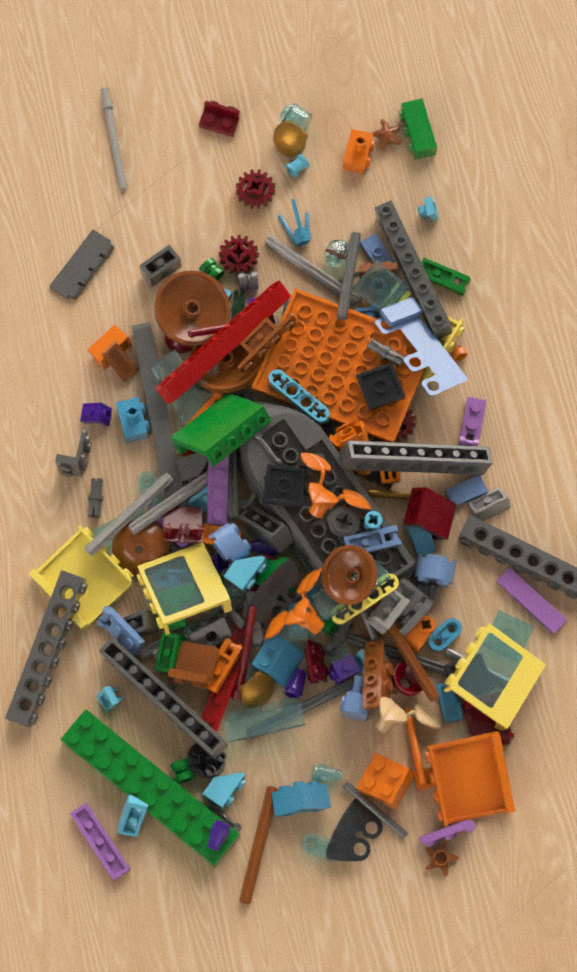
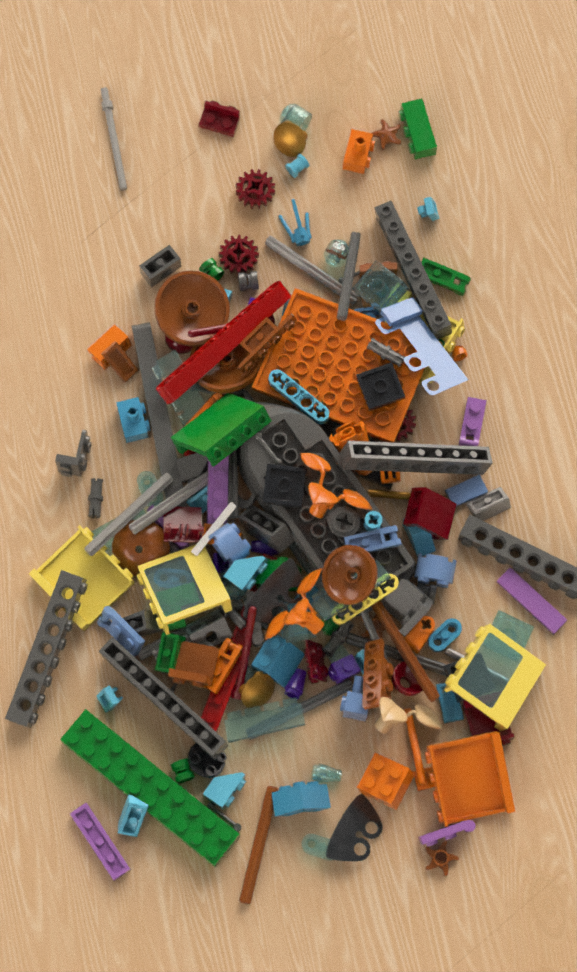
dark grey windscreen [49,229,115,300] -> none
dark purple bracket [80,402,112,426] -> none
dark purple cone [207,819,231,851] -> none
clear green pin [231,290,246,319] -> none
dark grey bar [342,781,408,839] -> none
medium blue plate [360,233,395,264] -> none
light grey hinge [366,590,410,635] -> none
none -> white sticker [191,502,236,556]

